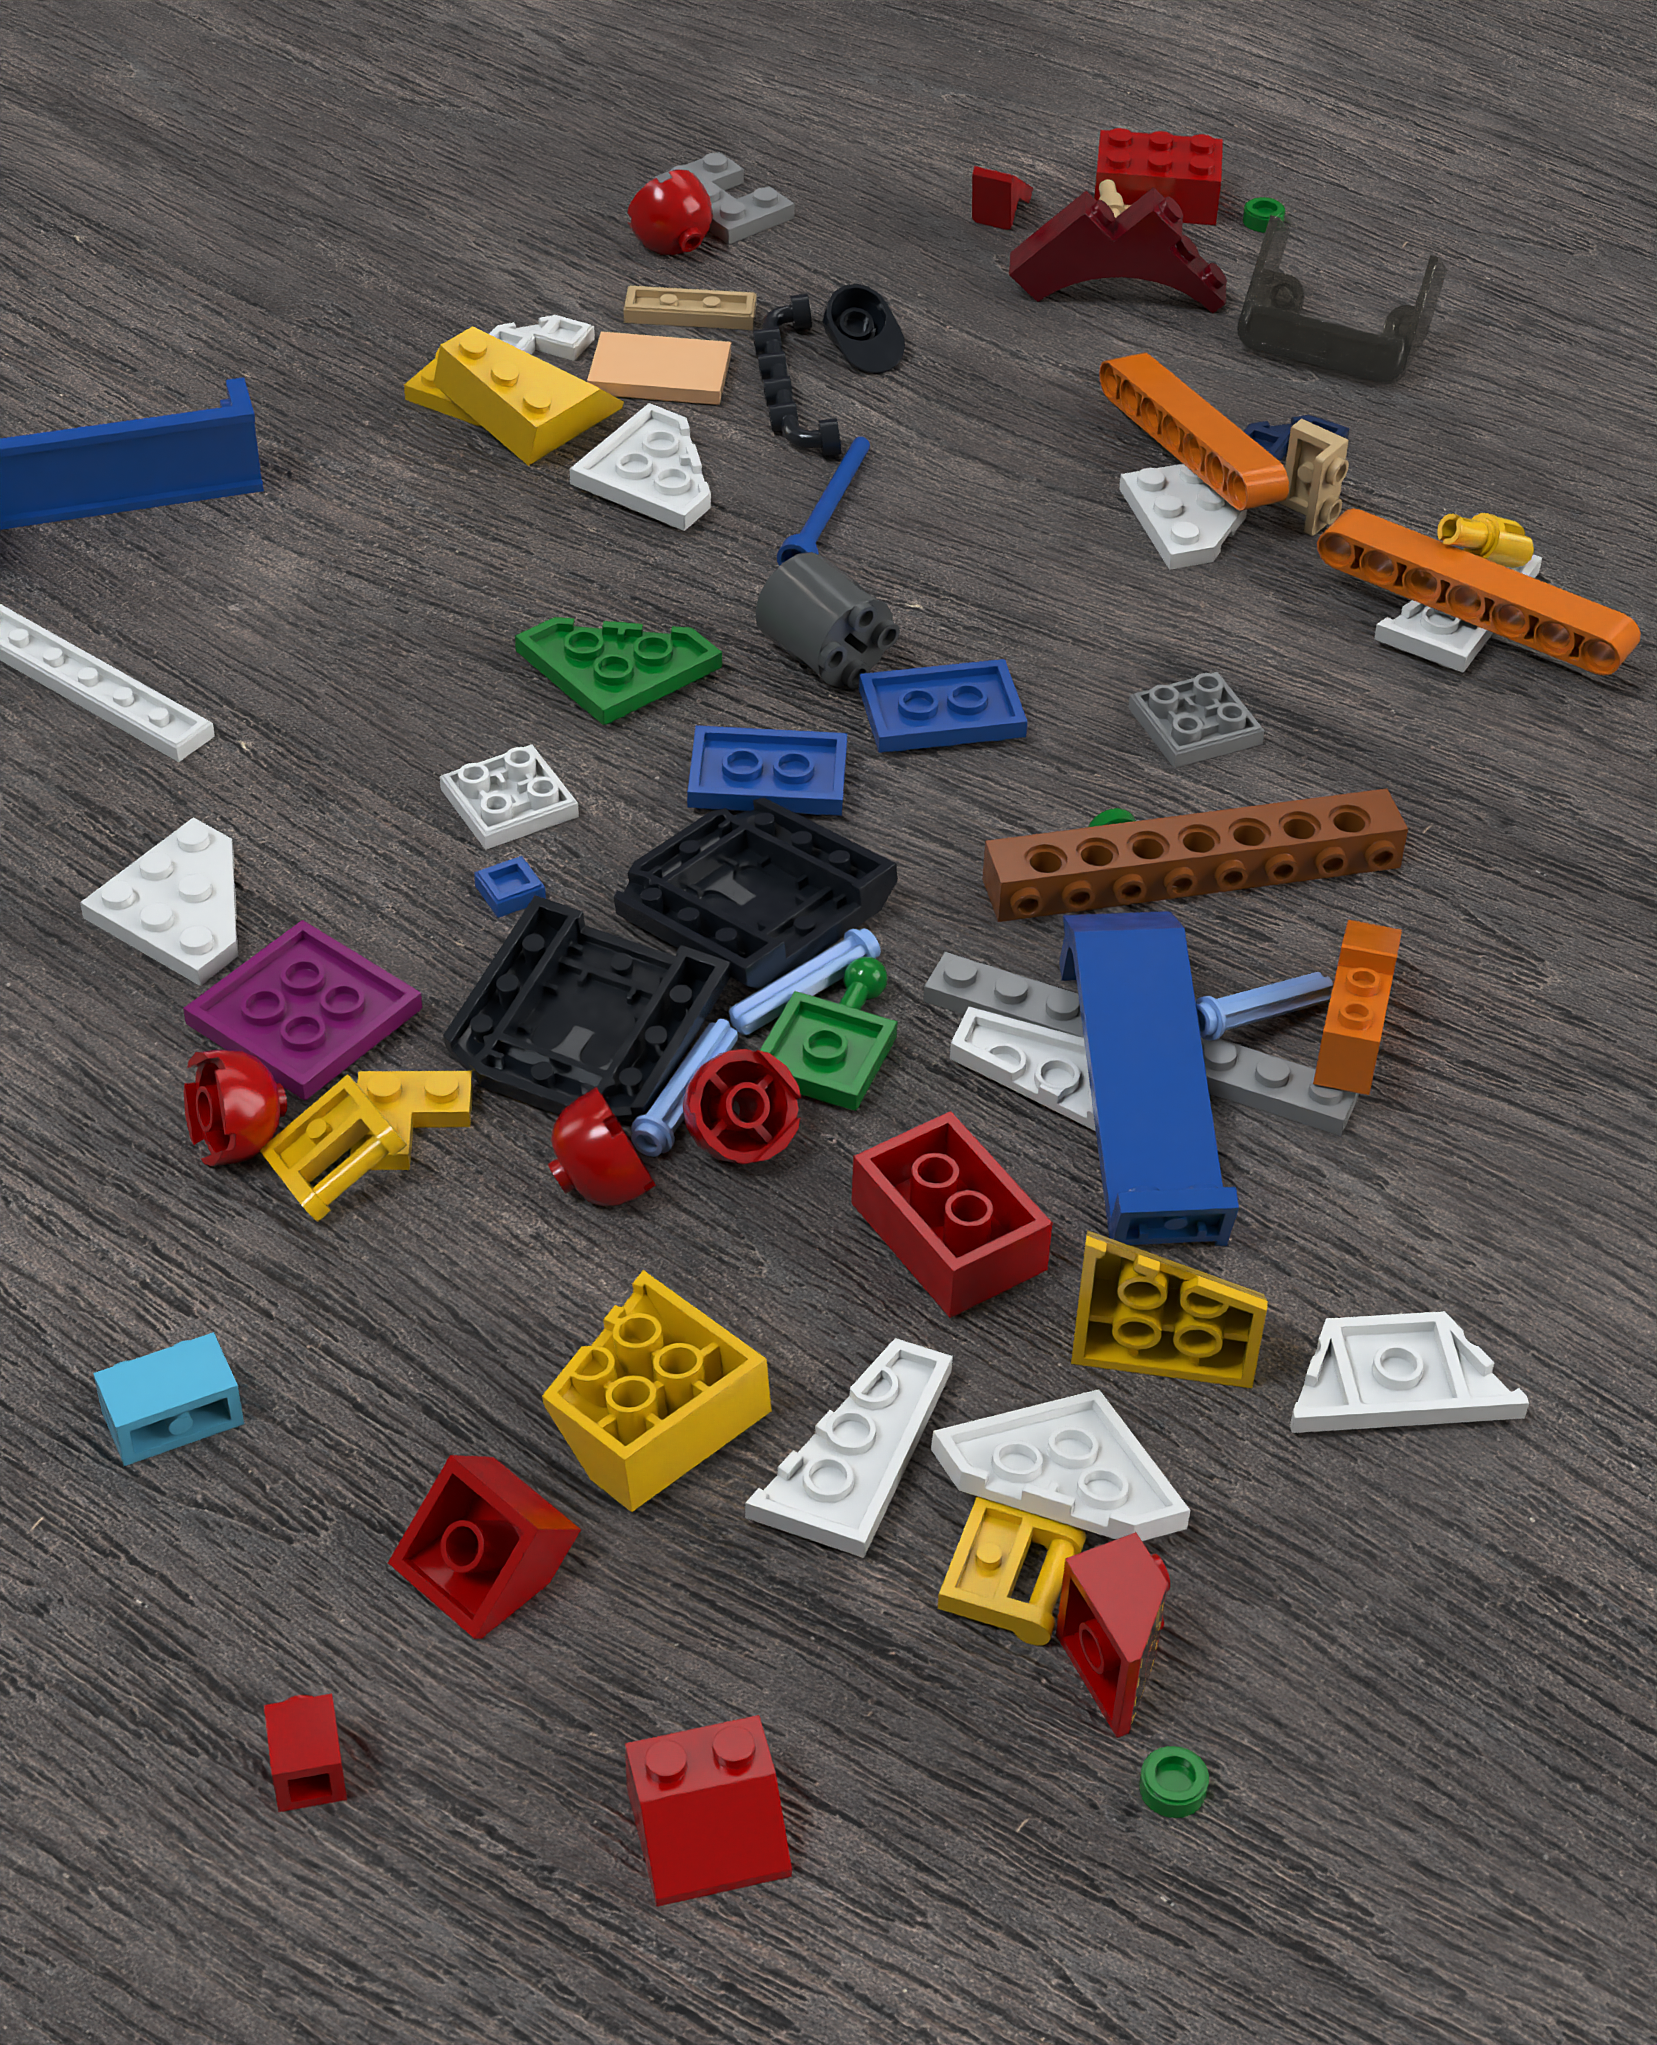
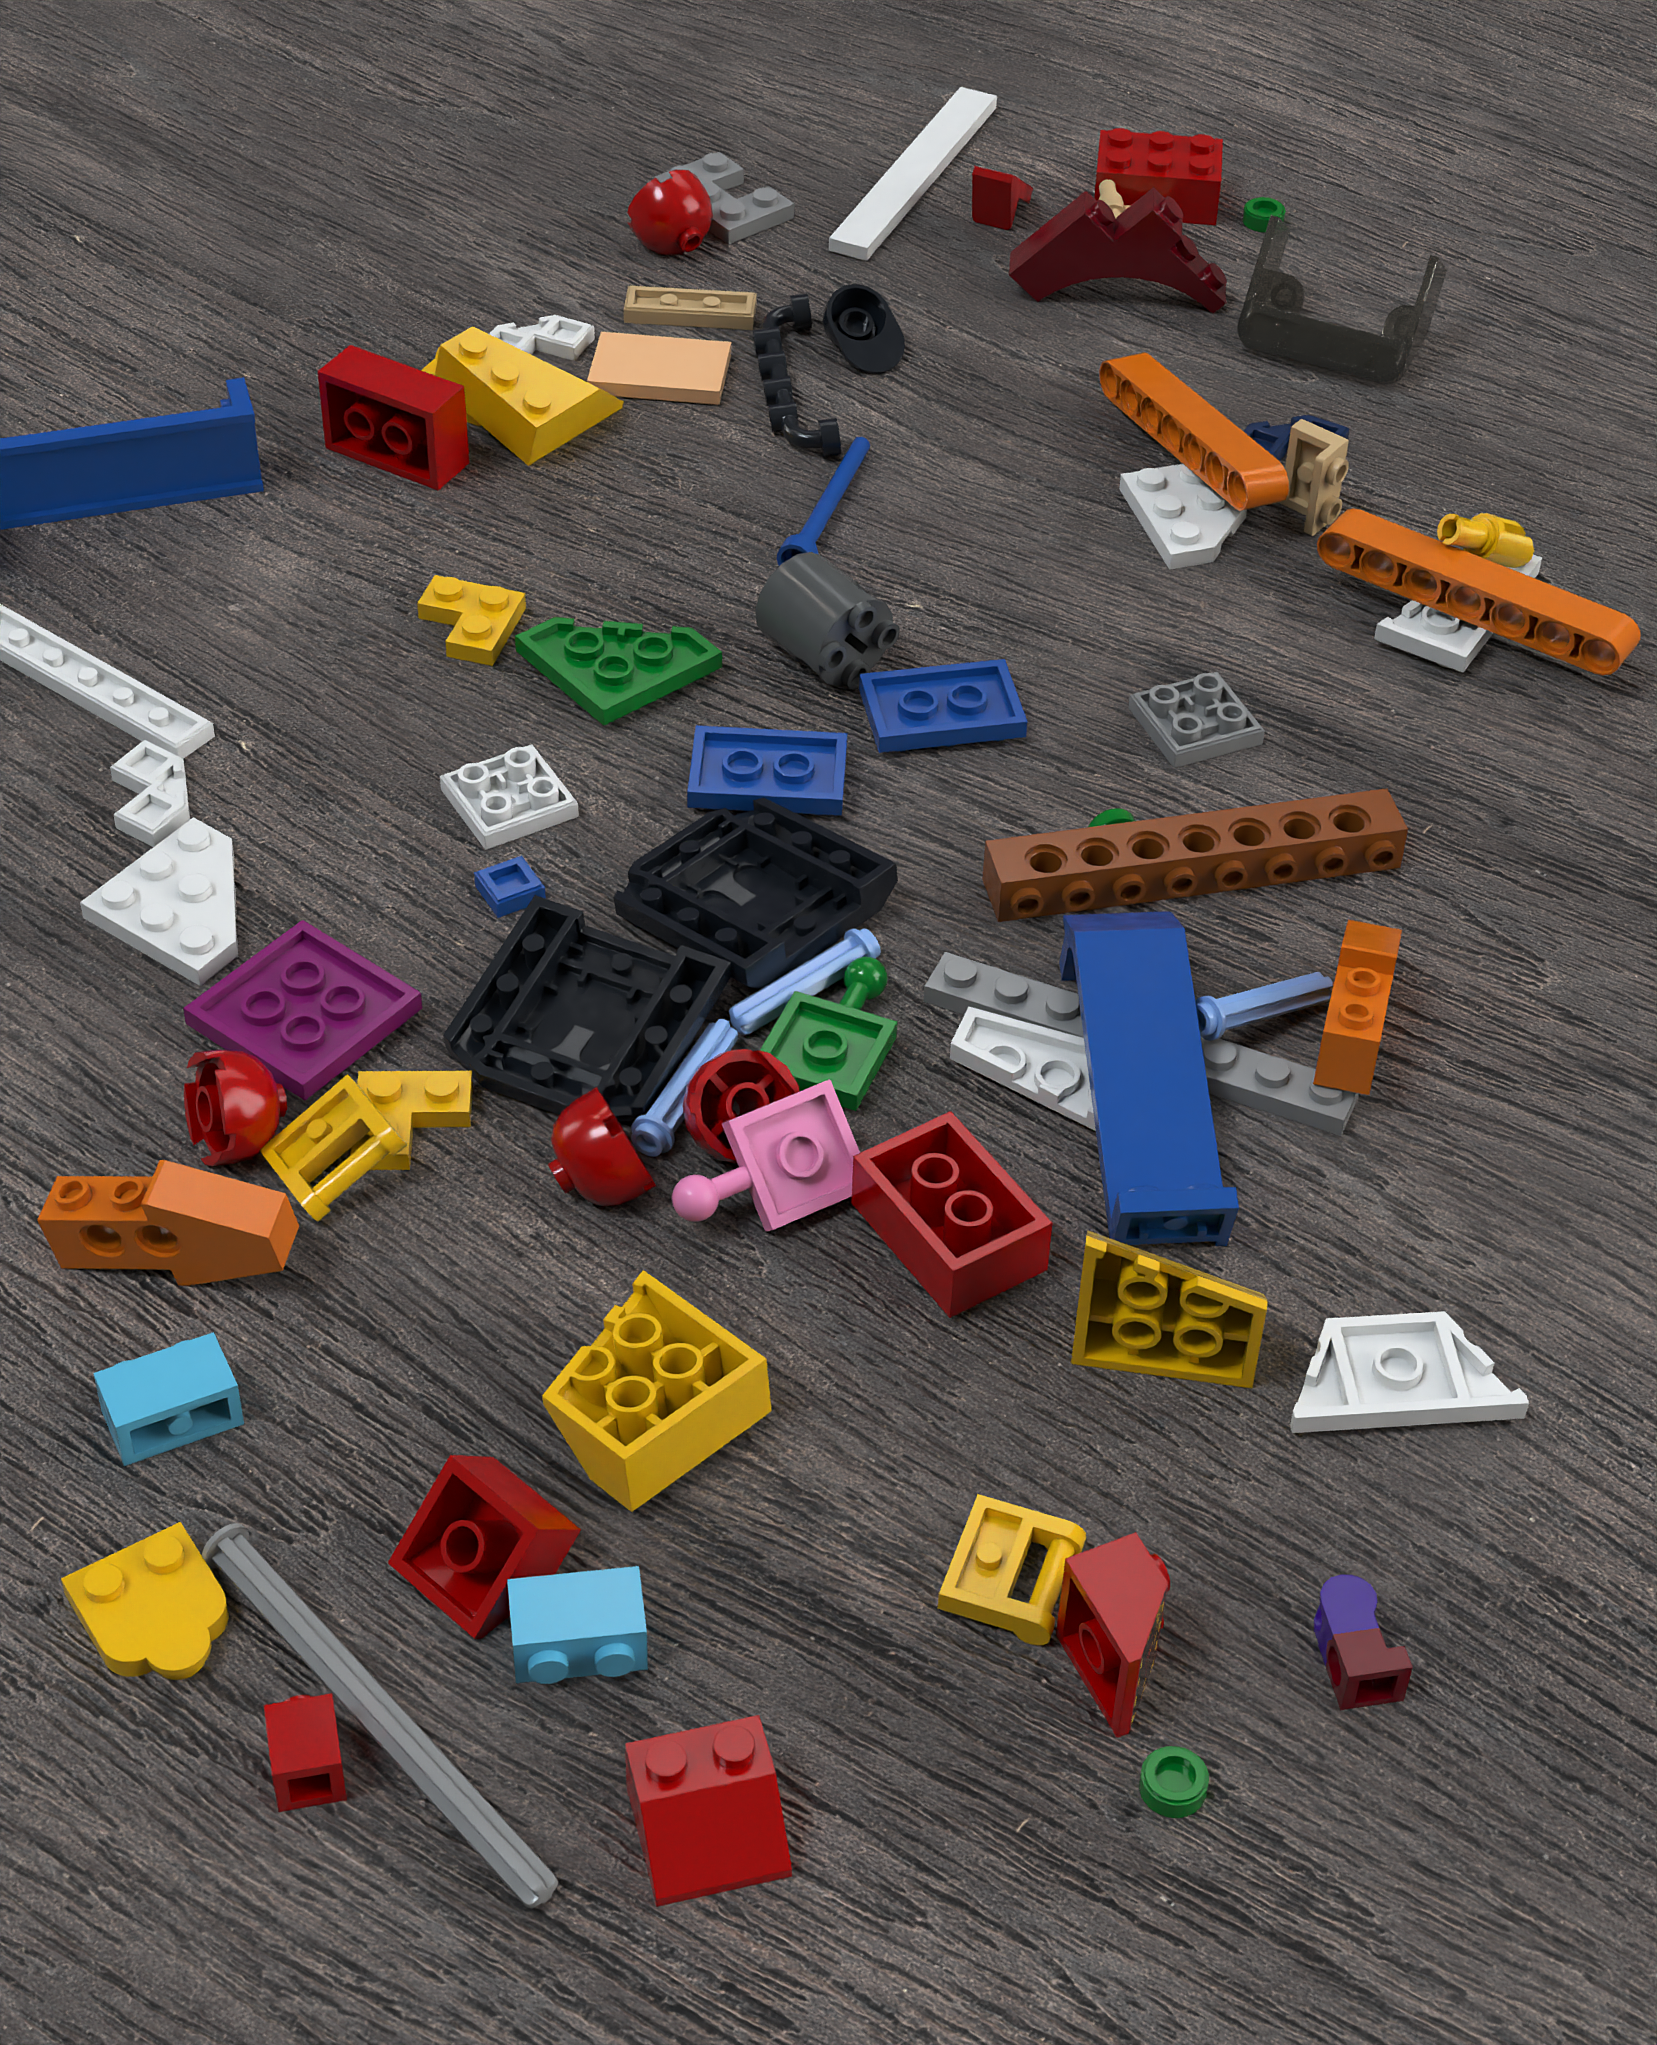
white plate [570,403,711,531] -> none
white wing [745,1338,953,1558] -> none
white plate [931,1389,1190,1541] -> none
none -> orange brick [37,1160,299,1286]
none -> yellow plate [61,1522,229,1680]
none -> white tile [110,740,190,847]
none -> light grey axle [202,1523,558,1909]
none -> red brick [317,345,470,491]
none -> yellow plate [417,575,526,666]
none -> medium azure brick [507,1566,648,1684]
none -> bright pink plate [672,1079,860,1232]
none -> white tile [829,87,997,261]
none -> dark red leg [1313,1574,1413,1710]

